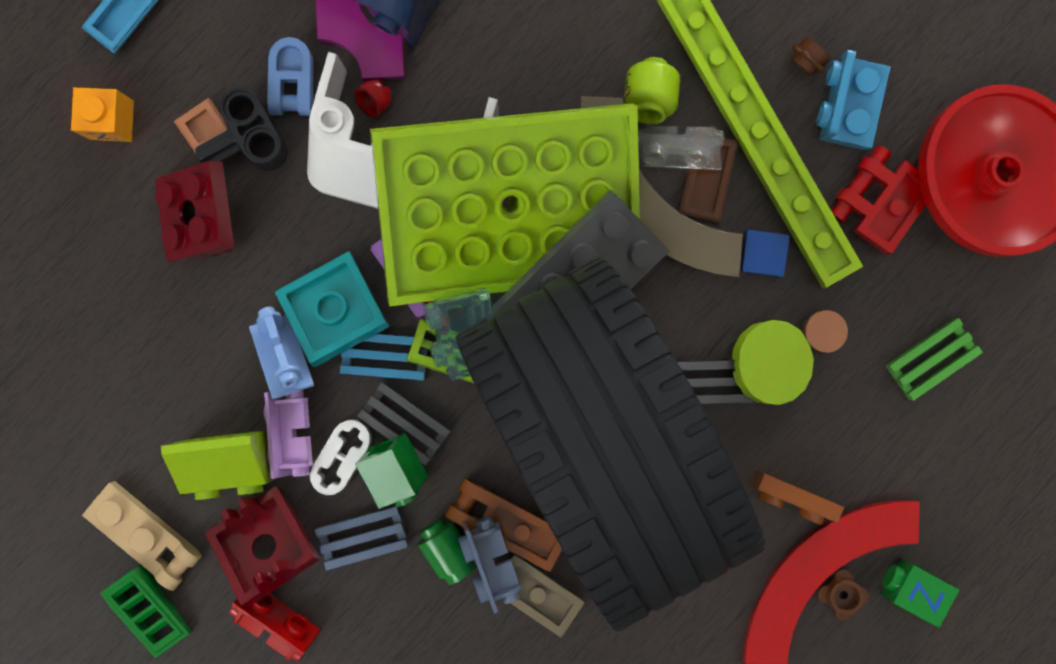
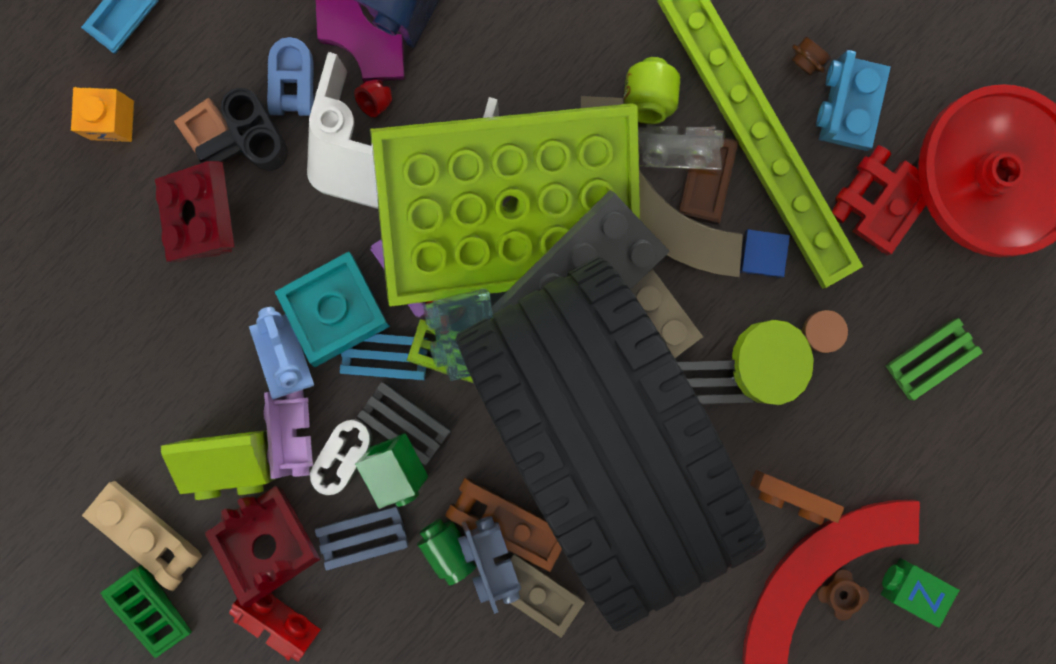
none -> dark tan plate [631,269,703,358]

